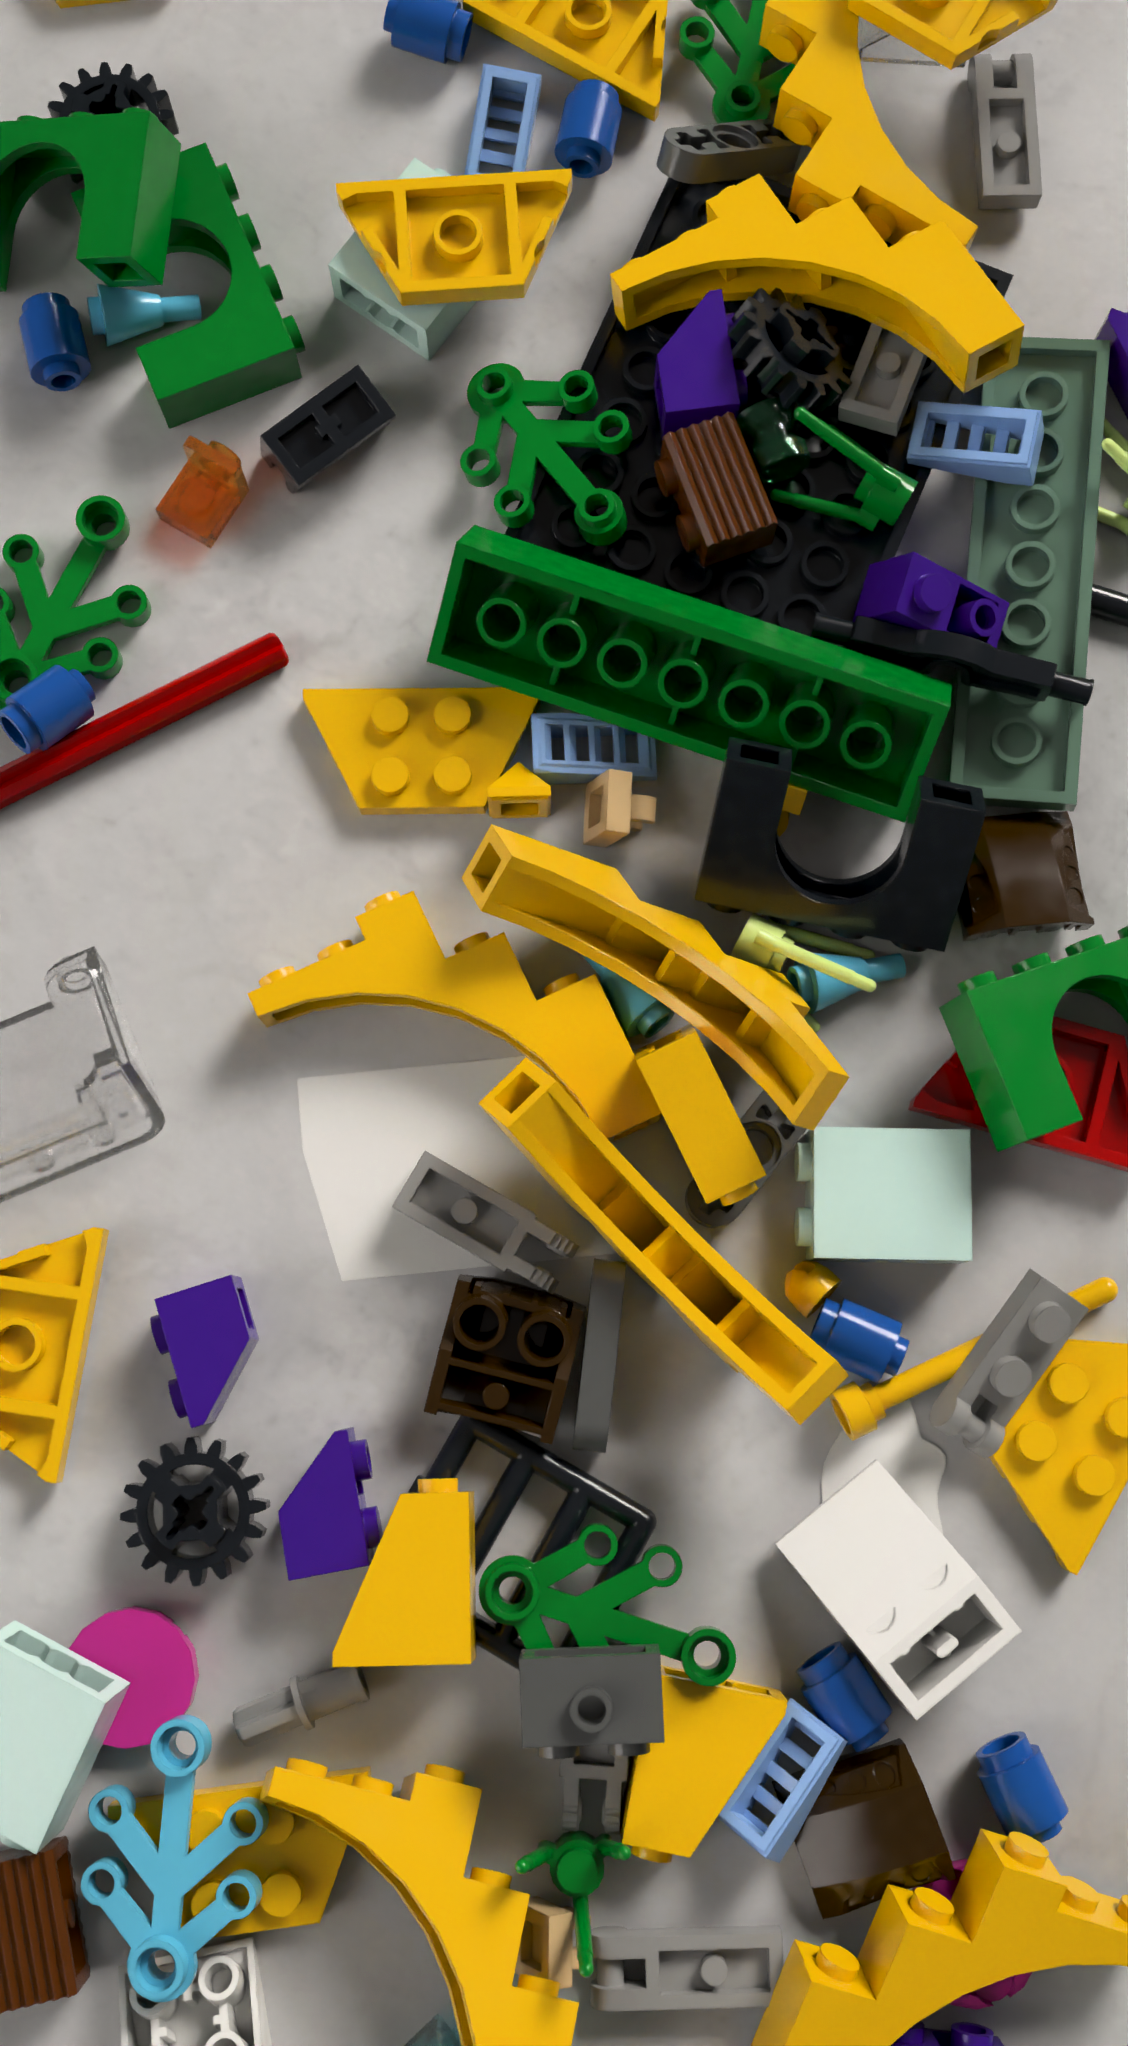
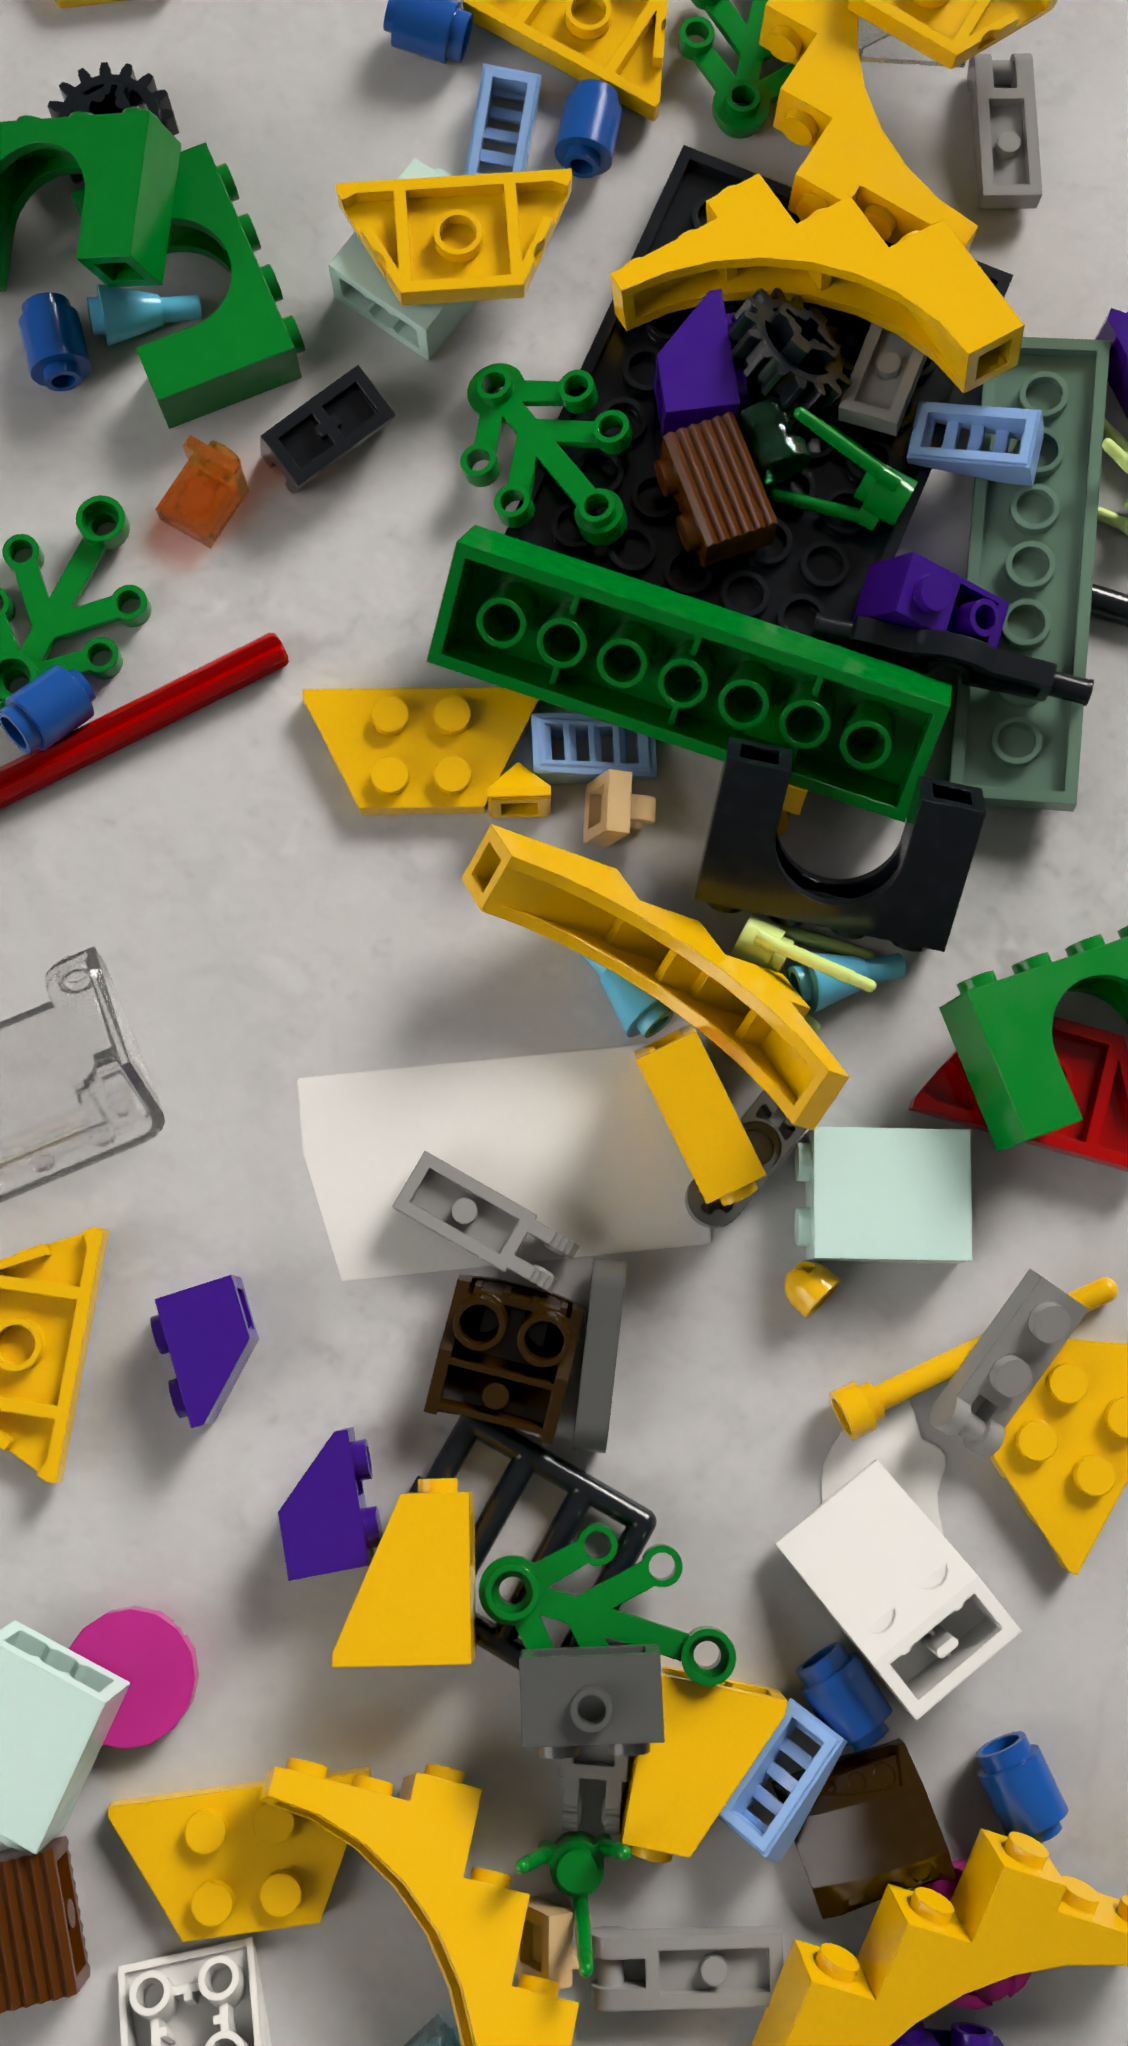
medium azure plant [81,1715,269,2002] -> none
black gear [120,1436,270,1587] -> none
light grey axle [233,1667,370,1747] -> none
yellow arch [247,891,662,1143] -> none
yellow arch [478,1057,849,1425] -> none
dark grey beam [656,119,802,184] -> none
blue brick [810,1298,910,1384] -> none
dark brown slope [957,811,1095,941] -> none

